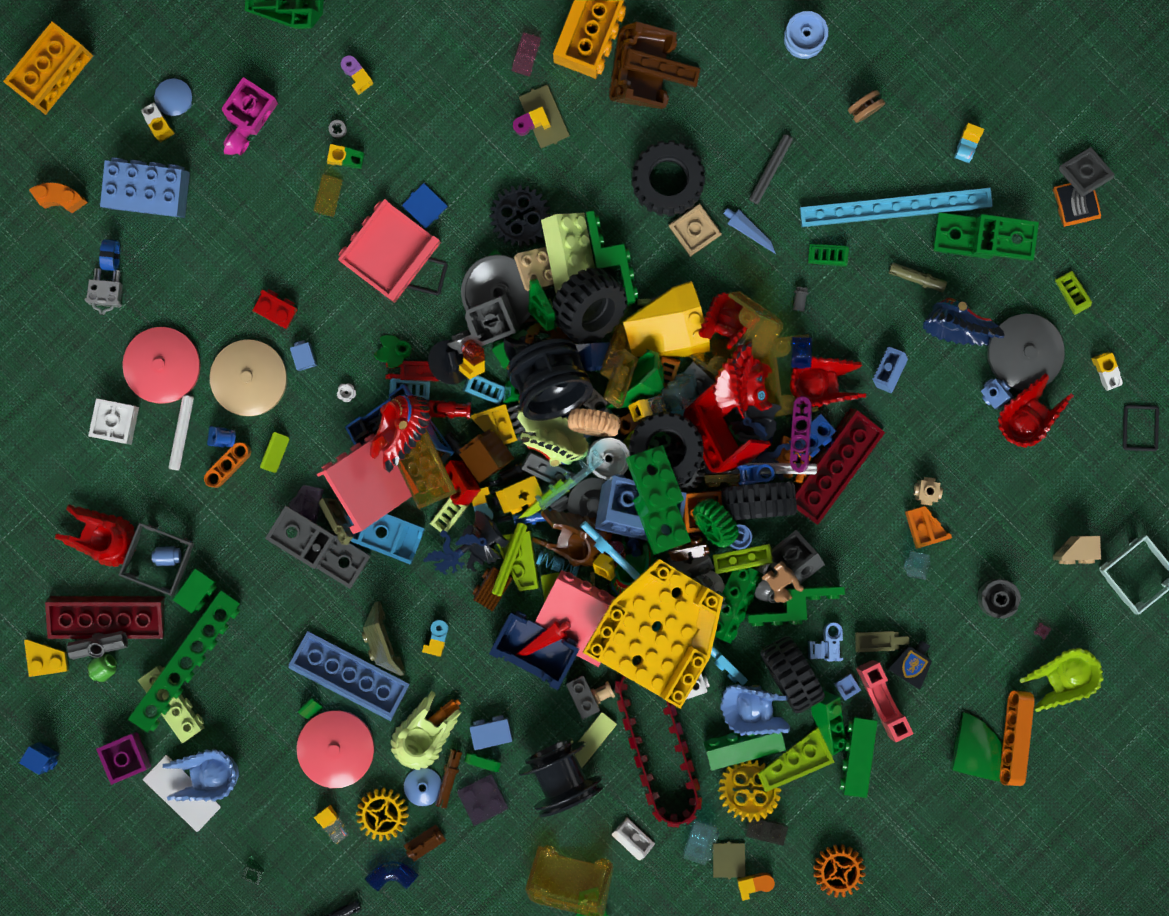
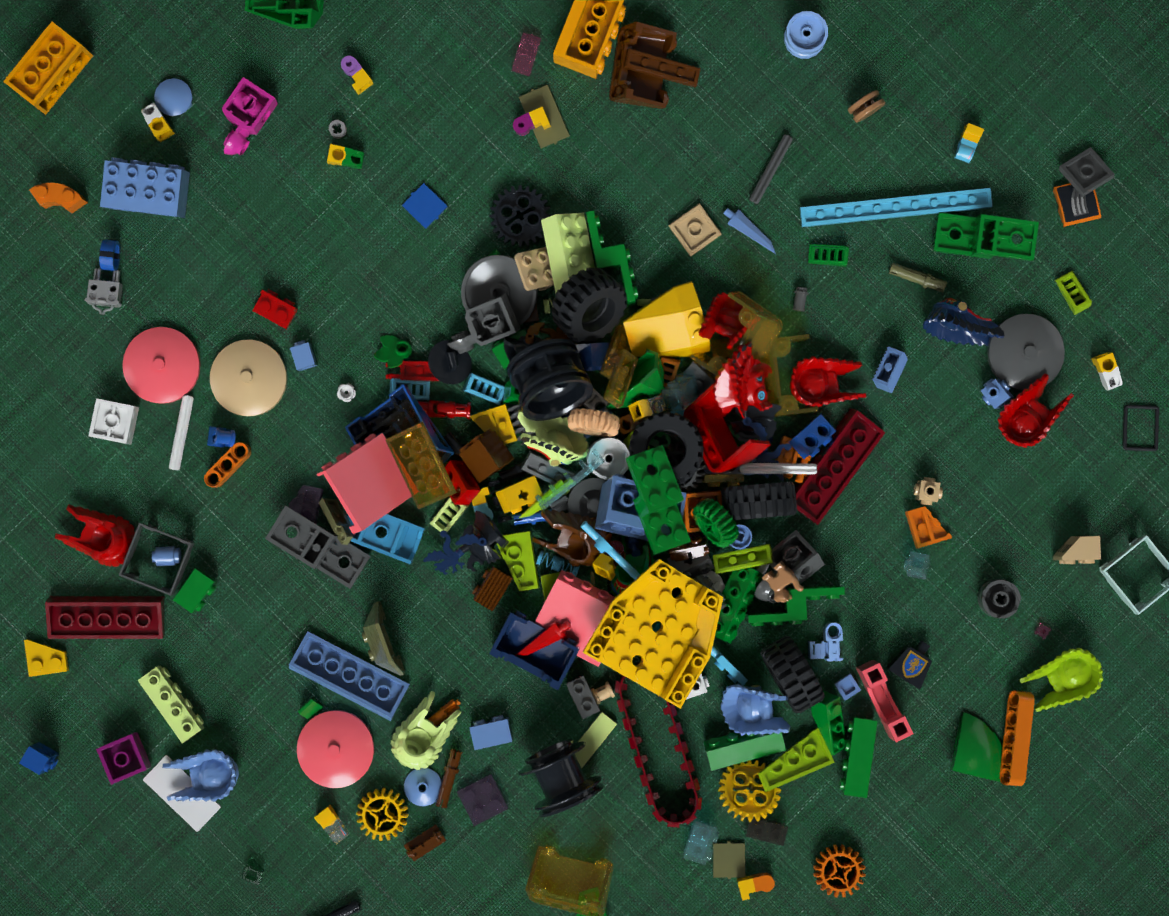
dark grey piece [67,631,128,660] -> none
bright green head [88,654,117,682] -> none
green brick [128,591,240,733] -> none
lime slope [260,432,290,473] -> none
clear yellow slope [314,174,343,217] -> none
coral panel [338,199,441,303] -> none
clear blue cylinder [365,861,419,891] -> none
red piece [370,395,431,472] -> none
black piece [407,258,448,295] -> none
leg [422,620,448,657] -> none
leg [459,339,485,379] -> none
green beam [464,752,502,772] -> none
lime axle [492,523,527,596] -> none
green wing [528,278,556,331] -> none
white slope [612,818,655,860] -> none
black tyre [632,140,705,217] -> none
blue piece [737,464,776,485] -> none
magenta beam [790,397,812,473] -> none
clear blue brick [791,337,812,369] -> none
olive hinge [855,631,909,652] -> none

